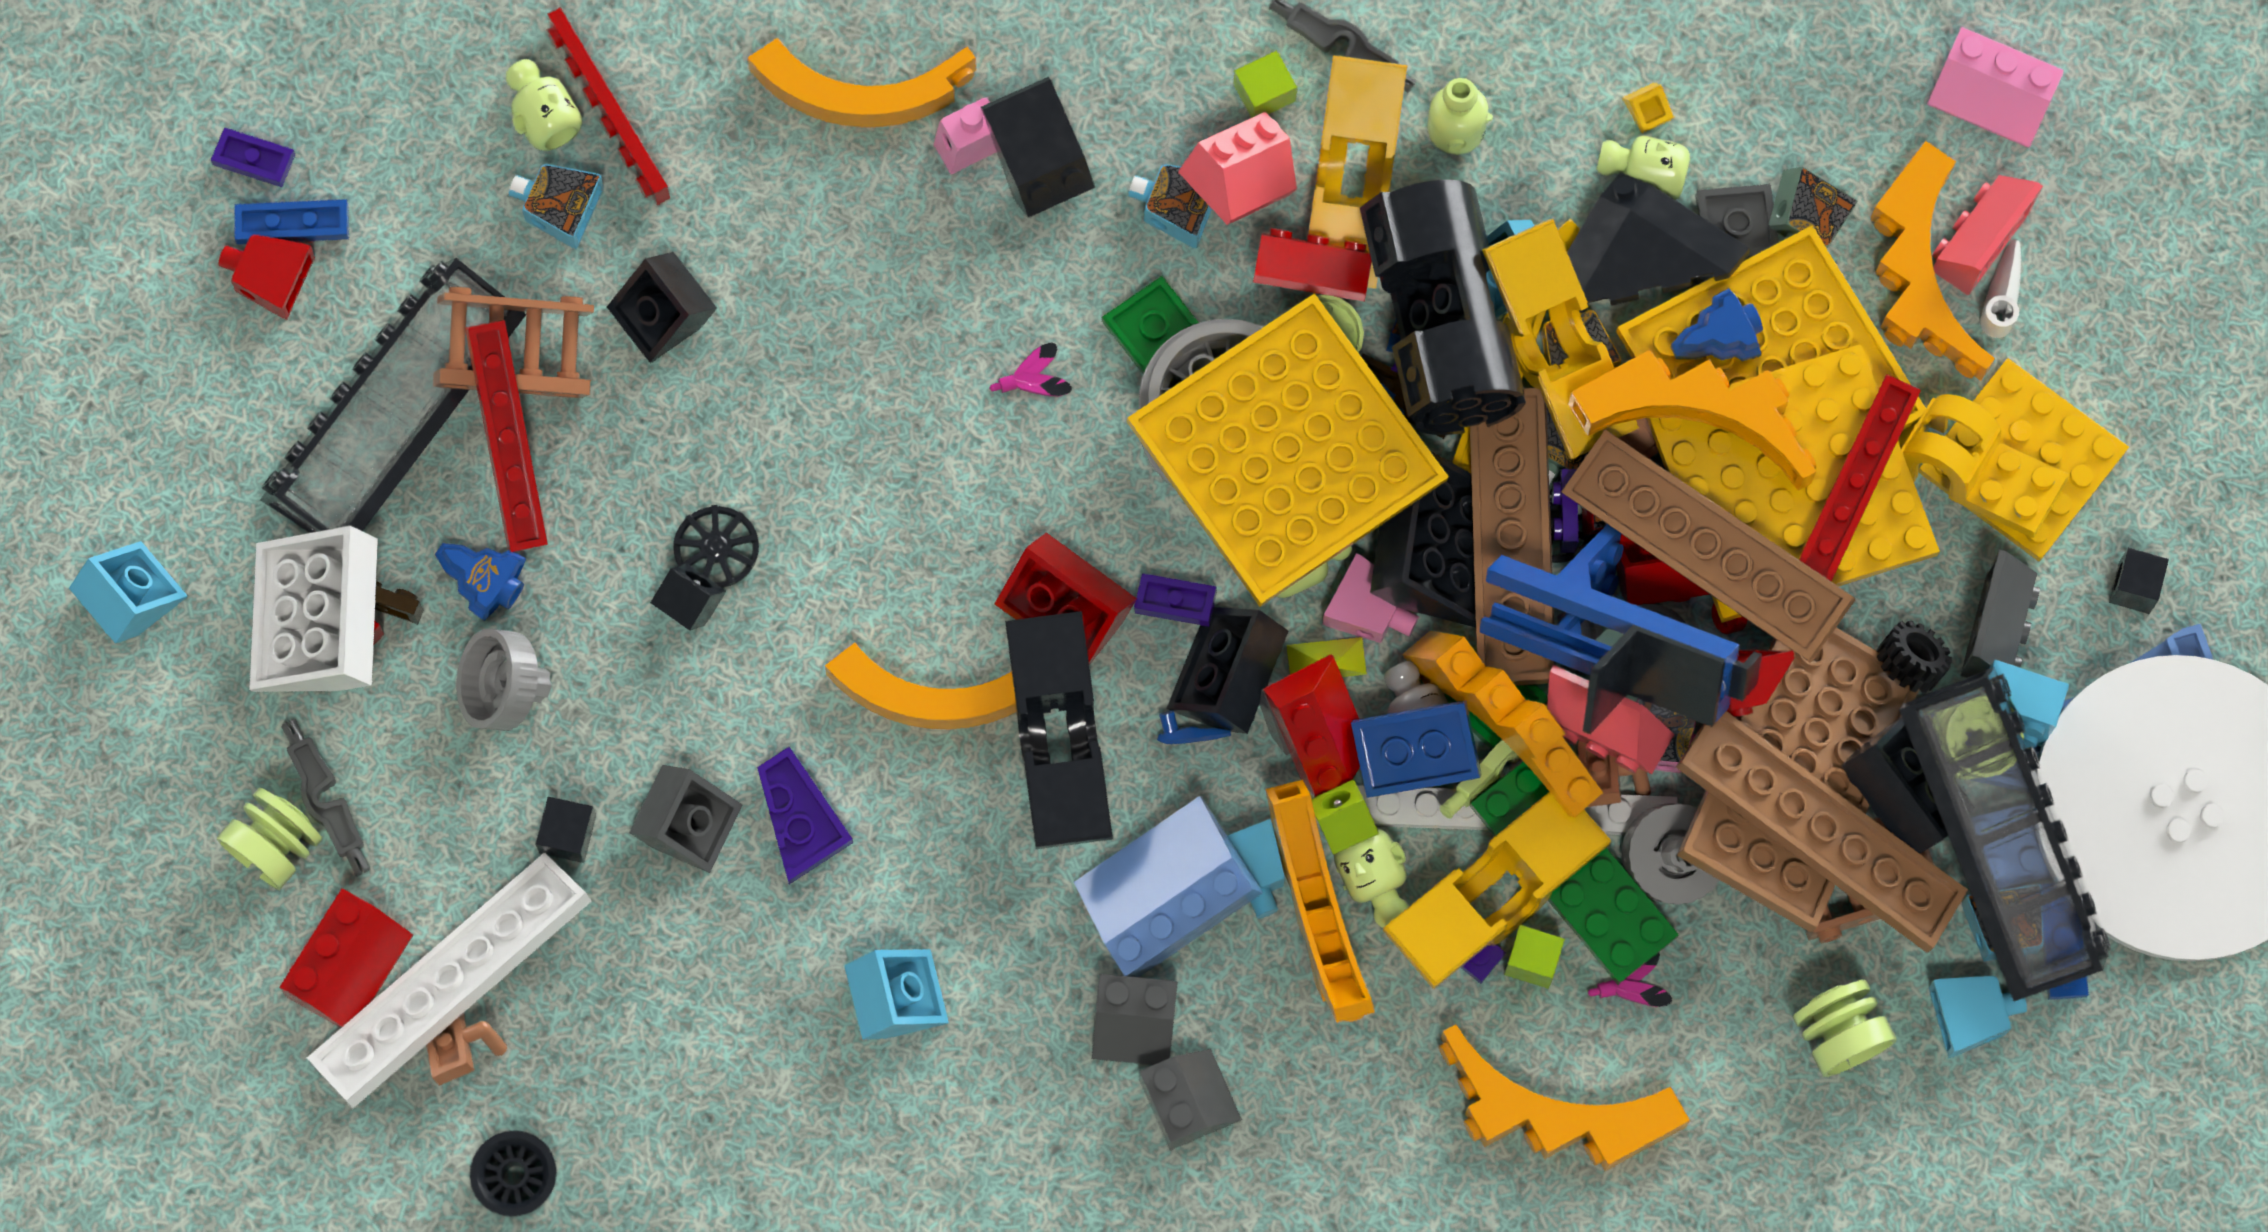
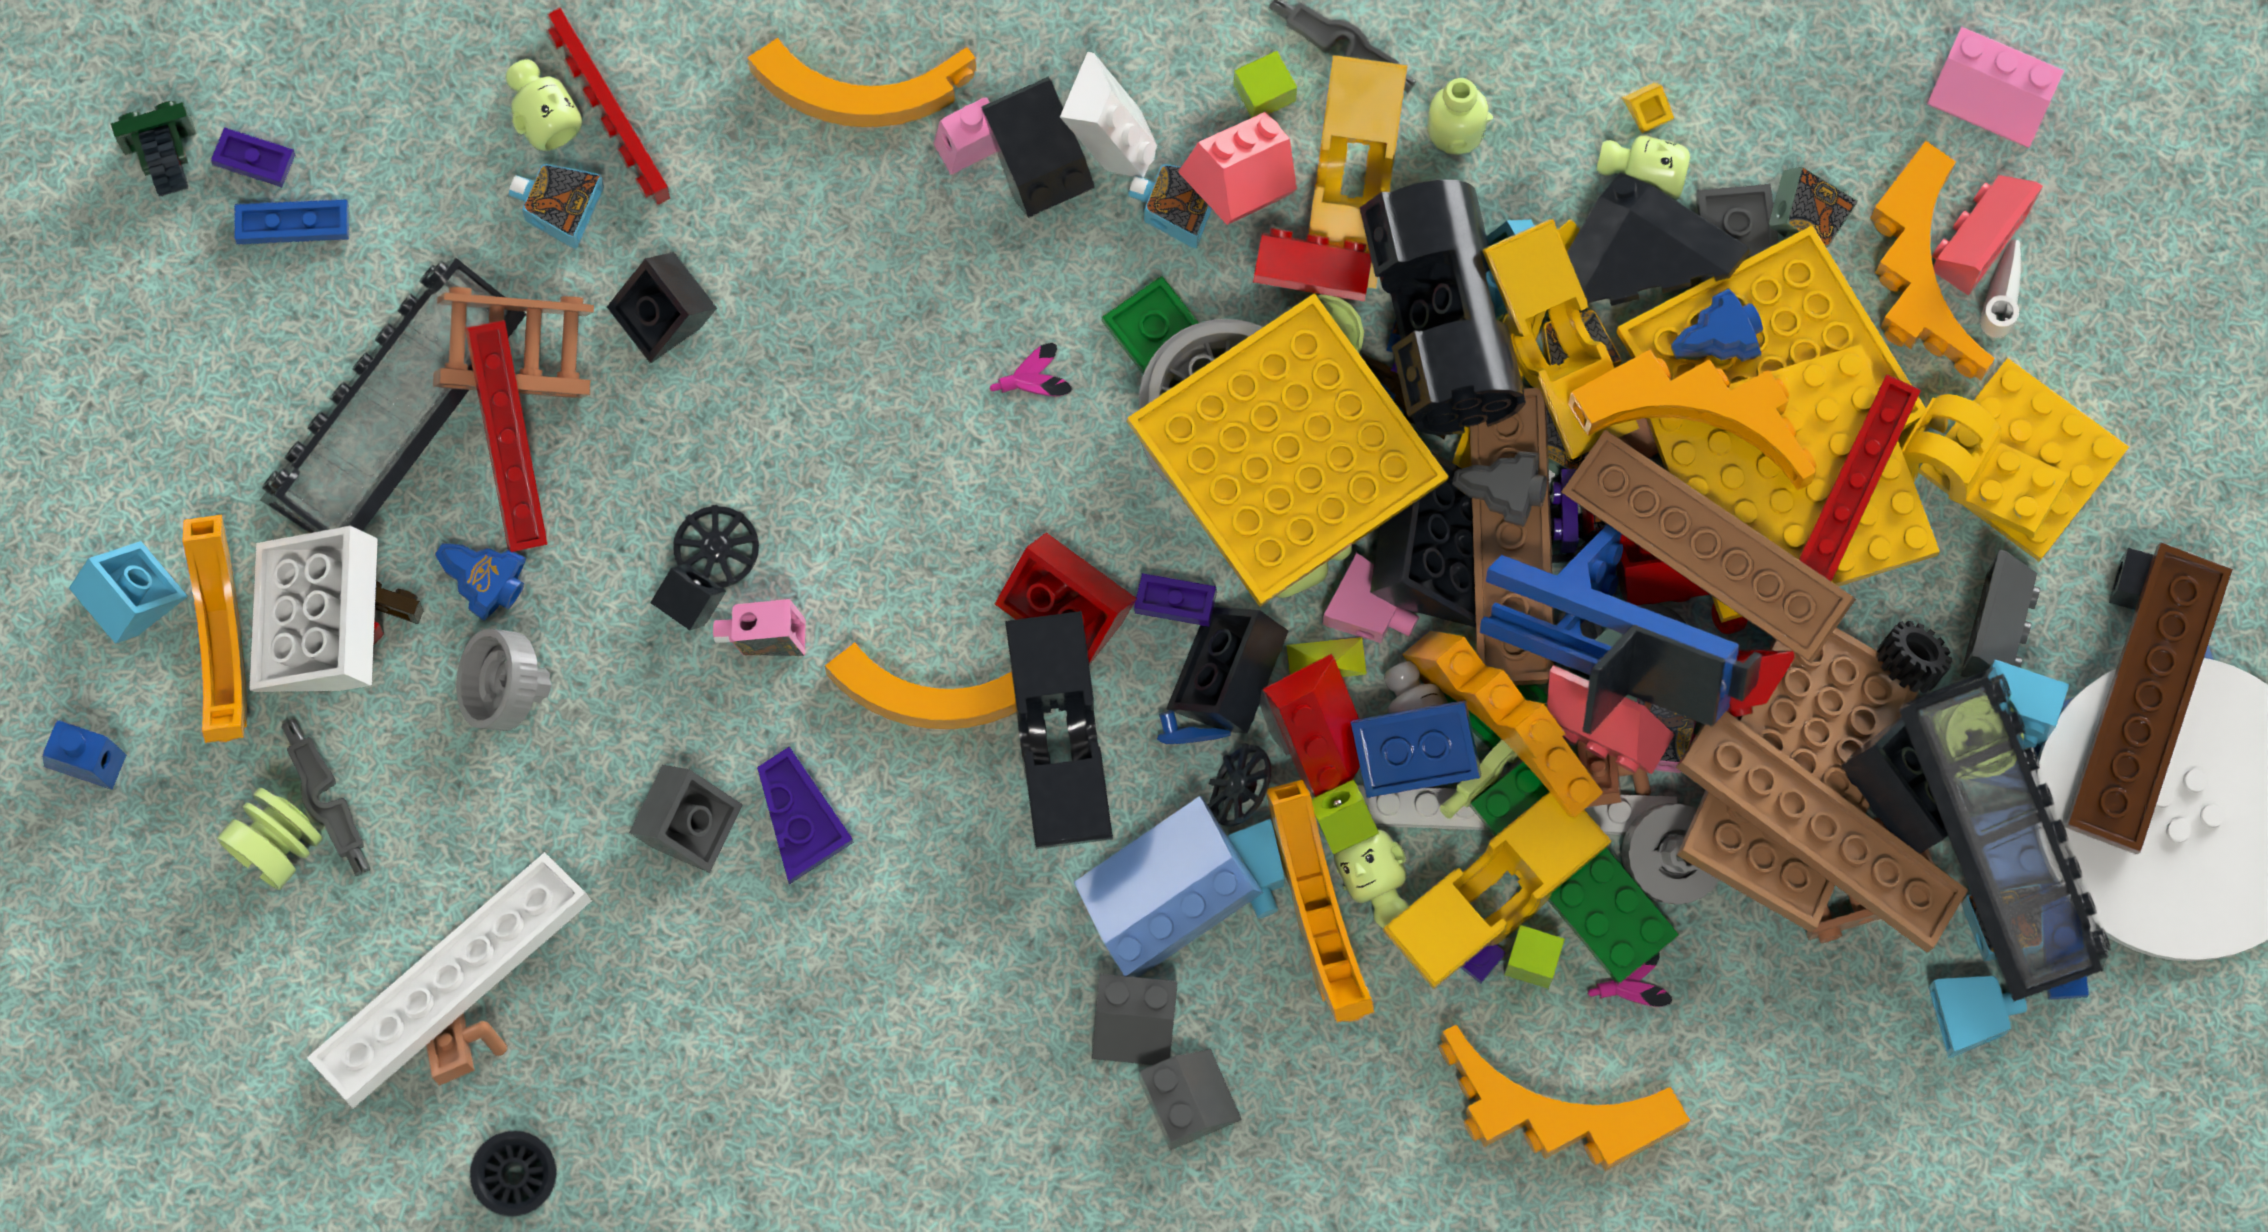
red torso [218,235,315,320] -> none
red slope [279,888,413,1028] -> none
black piece [535,797,596,863] -> none
medium azure slope [844,949,949,1040] -> none
yellowish green wheel [1793,980,1897,1077] -> none
none -> blue torso [42,721,127,790]
none -> plate [110,101,196,197]
none -> light orange arch [182,515,247,743]
none -> bright pink torso [713,599,806,656]
none -> white slope [1060,52,1157,178]
none -> black wheel [1207,743,1271,827]
none -> dark grey rock [1452,452,1547,527]
none -> reddish brown plate [2064,542,2233,855]

